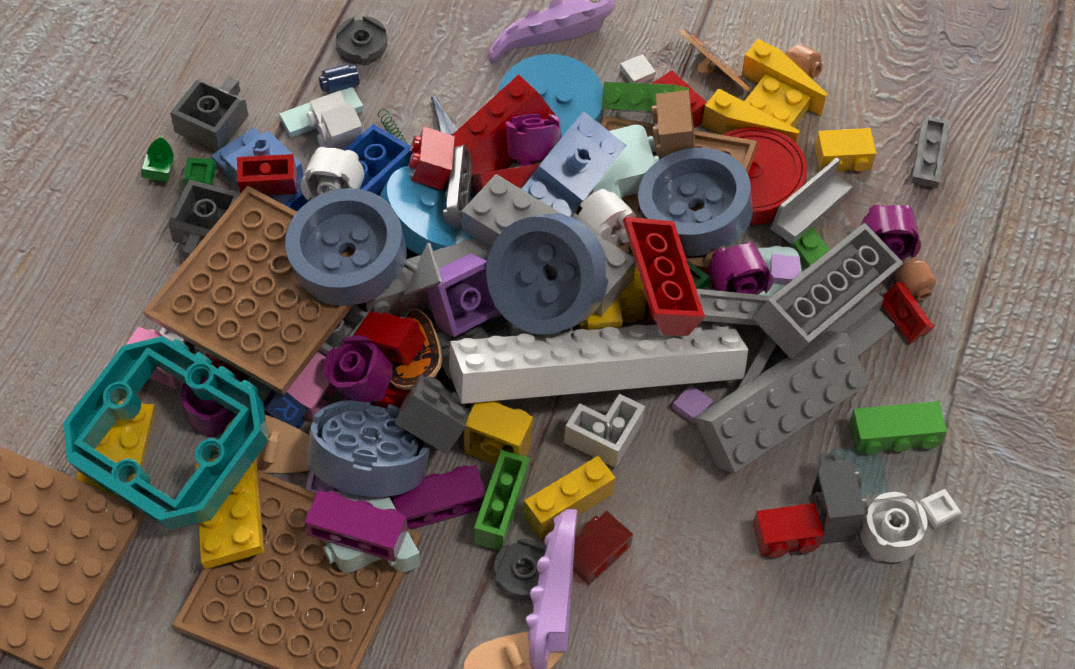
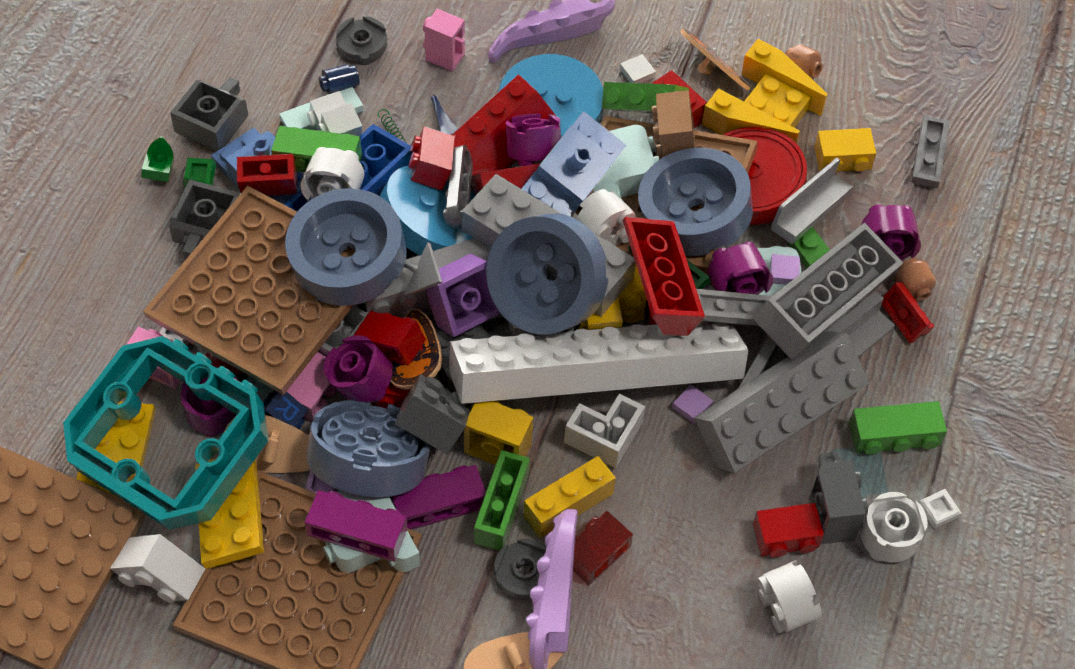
none -> white brick [110,534,205,603]
none -> bright green brick [271,126,362,173]
none -> bright pink piece [423,9,465,72]
none -> white brick [758,560,822,633]

